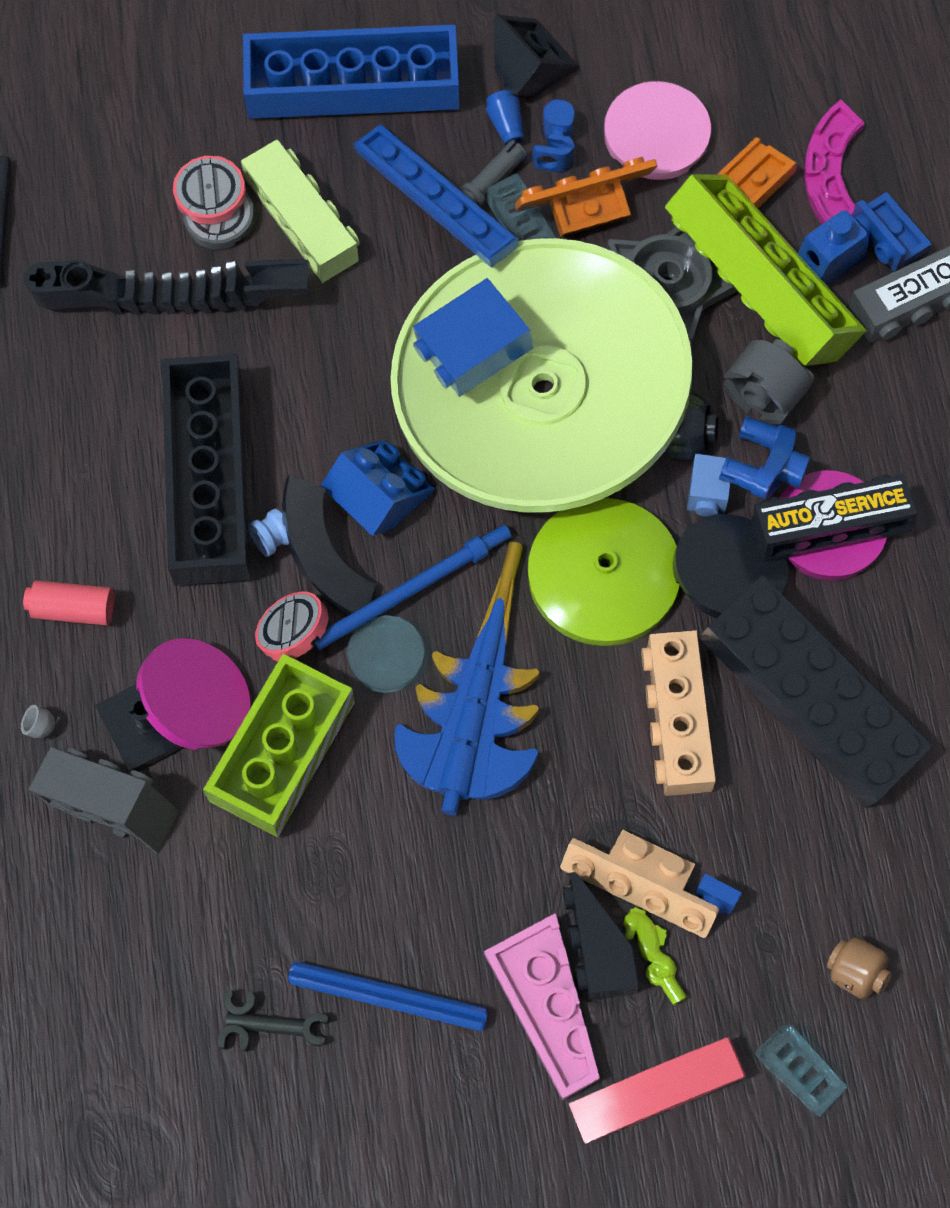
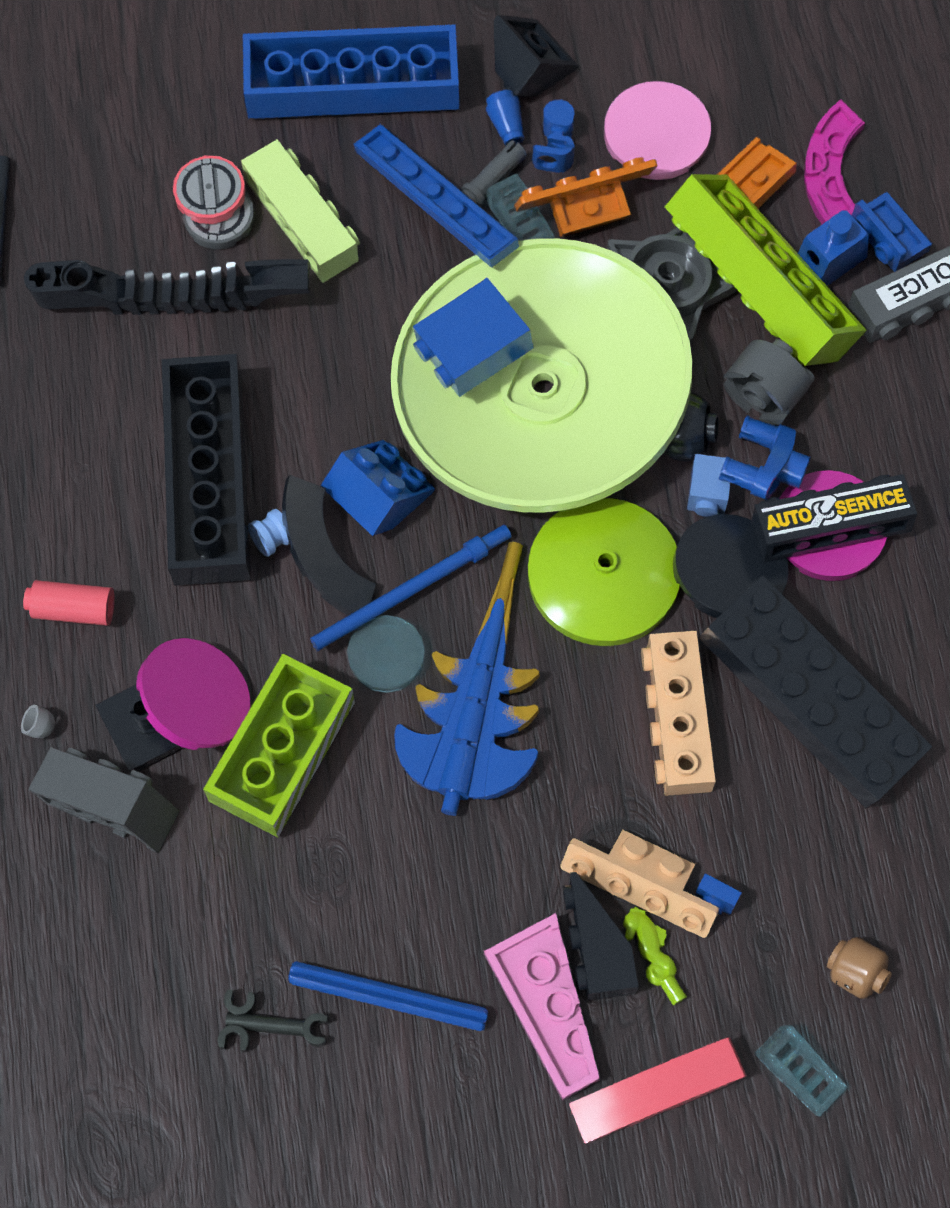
tile [255,591,329,661] -> none

